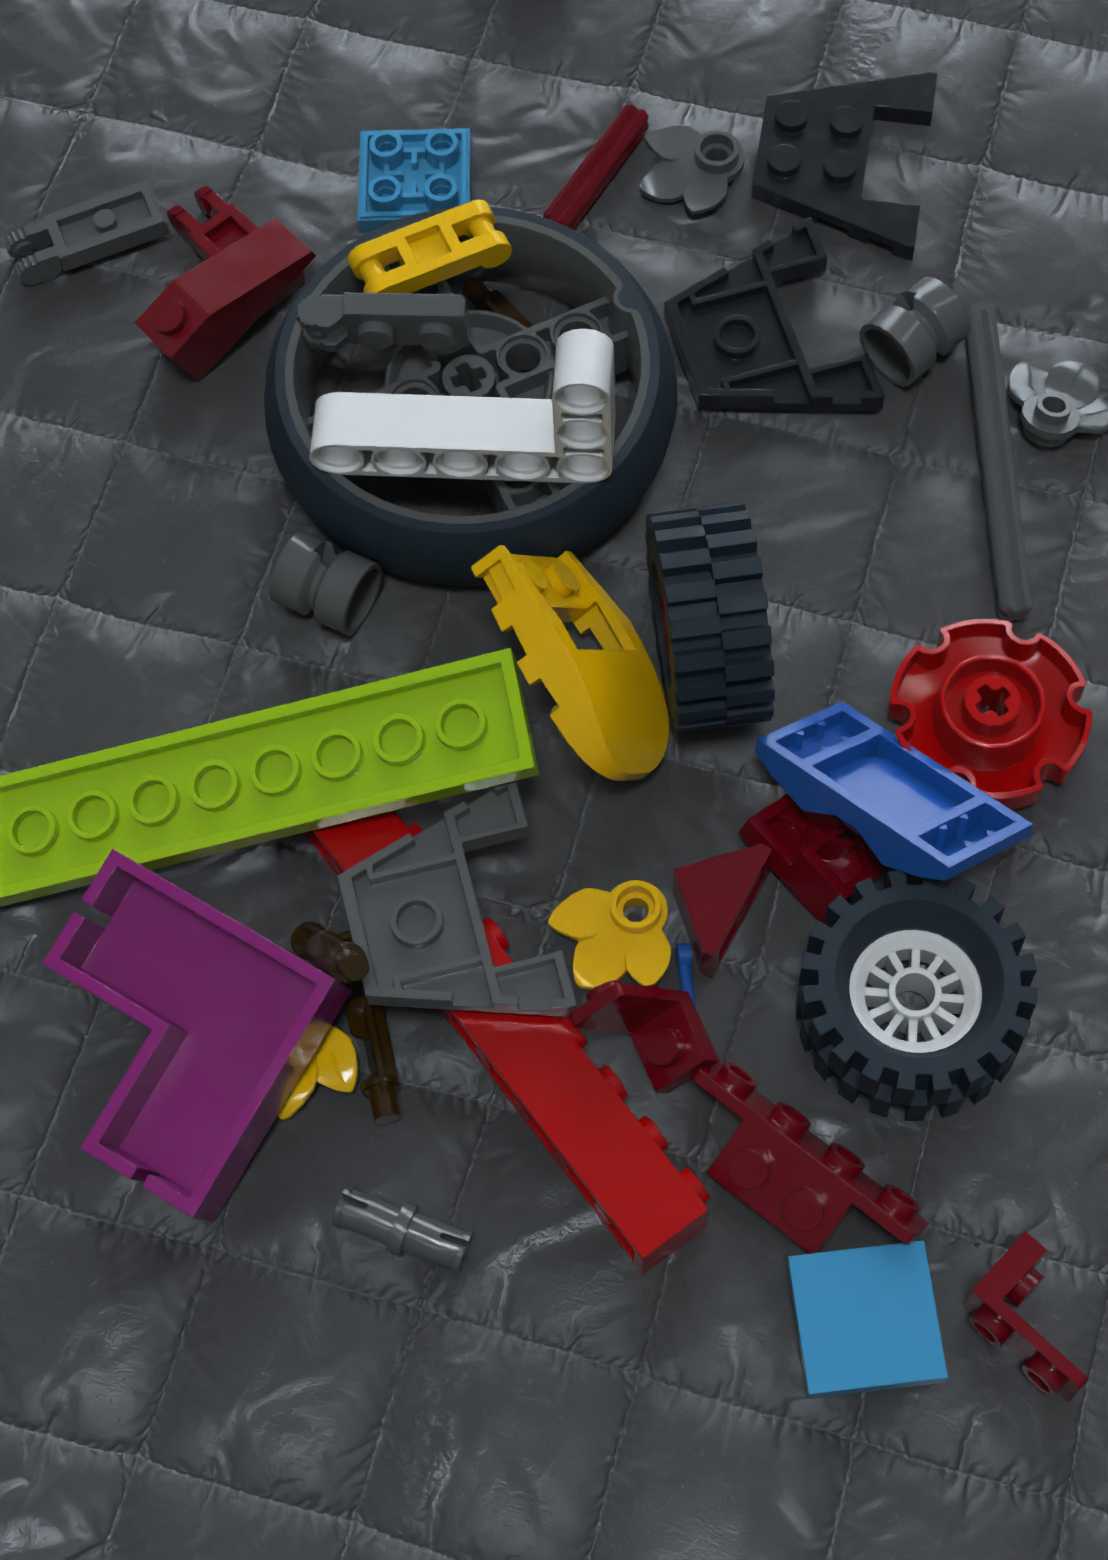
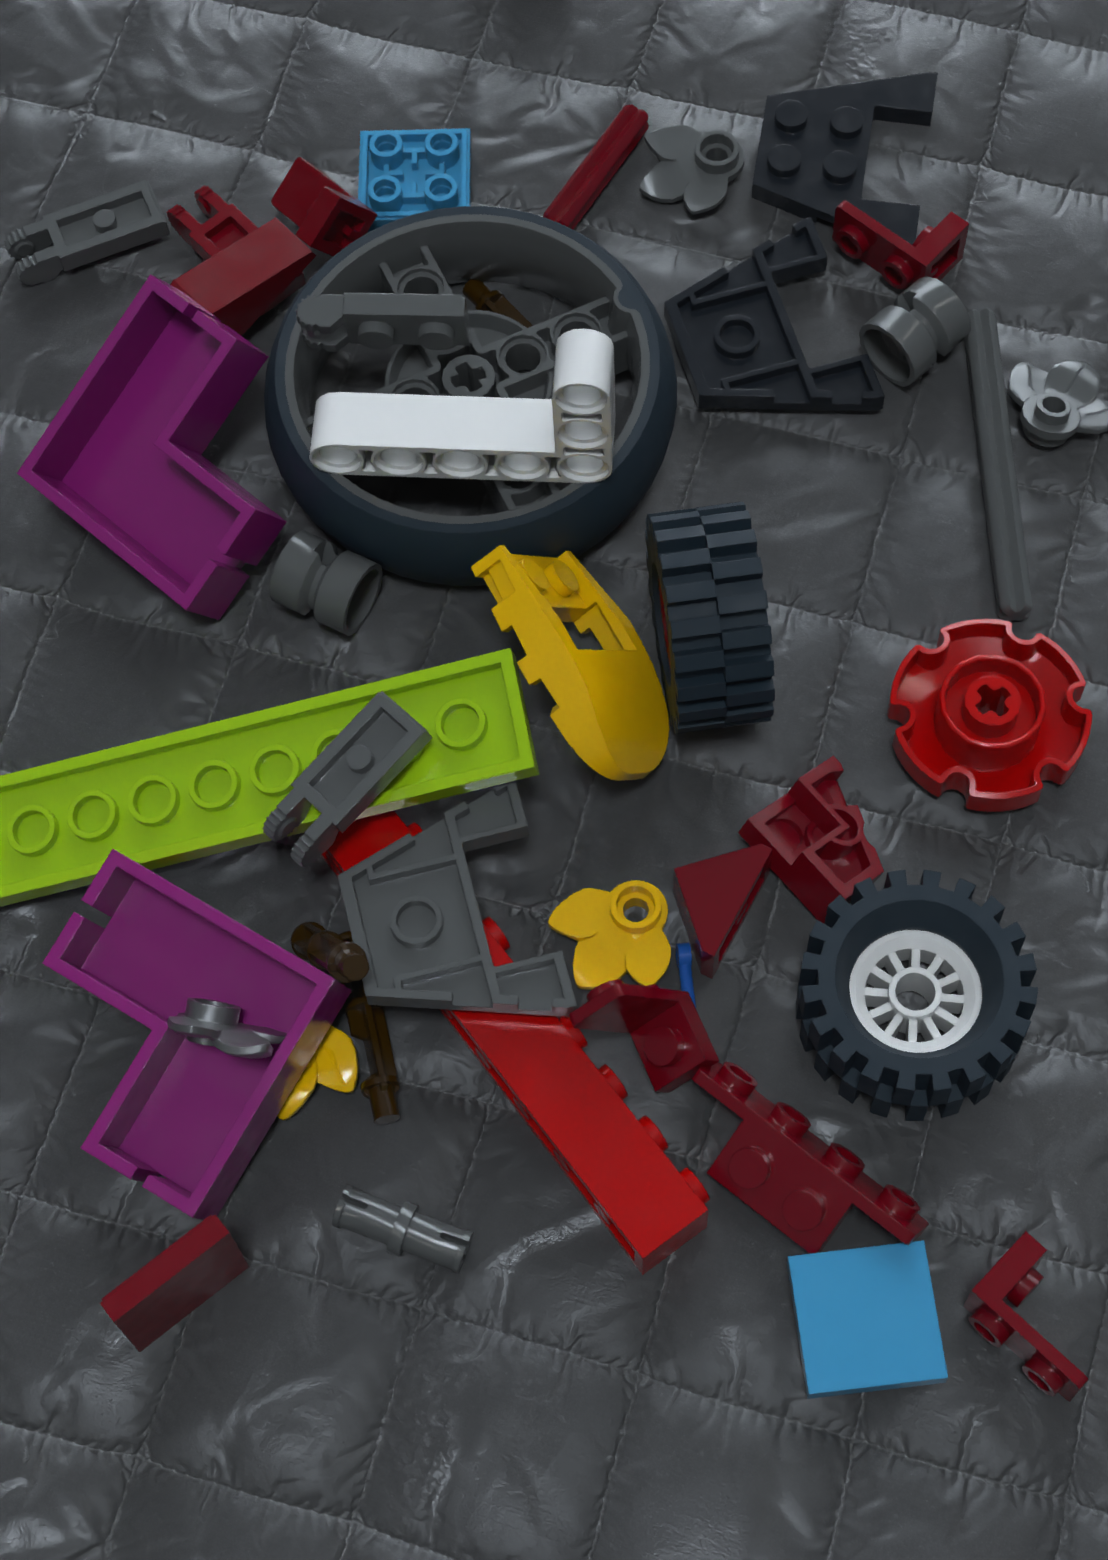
yellow plate [347,200,512,294] -> none
blue slope [755,702,1033,880] -> none
none -> magenta piece [17,274,287,620]
none -> dark red tile [100,1214,249,1353]
none -> flat silver plate [167,998,287,1059]
none -> dark grey hinge [262,691,432,868]
none -> dark red bracket [271,157,378,256]
none -> dark red bracket [832,200,969,290]

